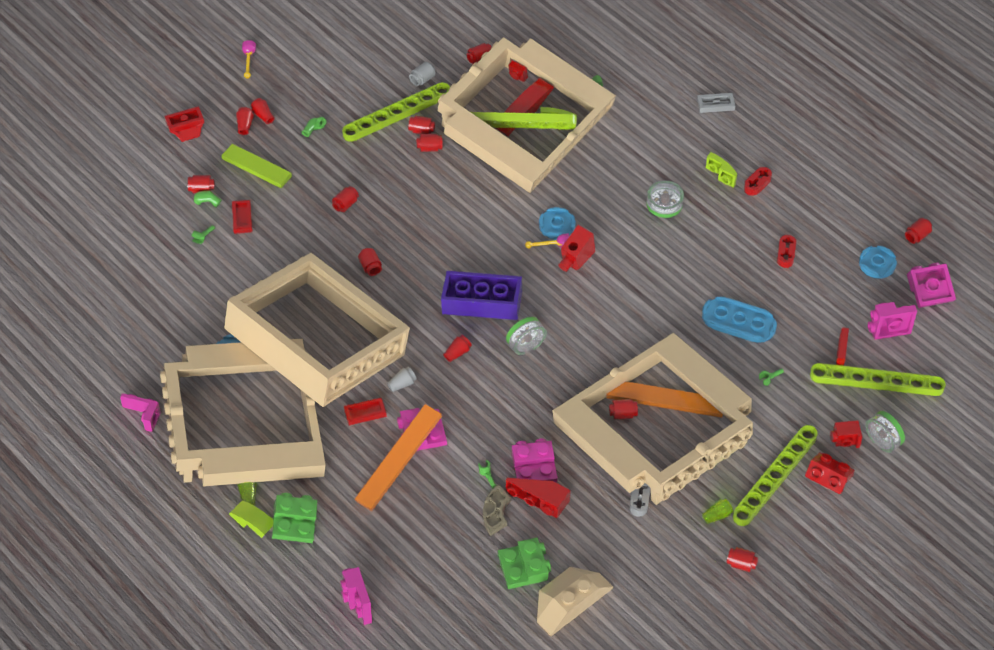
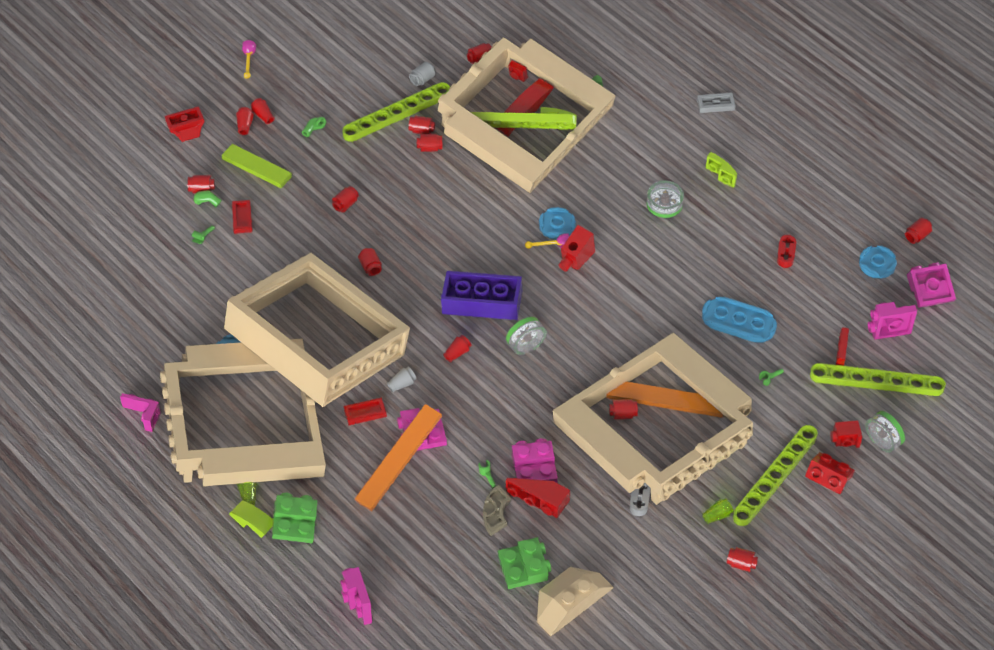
red beam [744,167,772,196] -> none

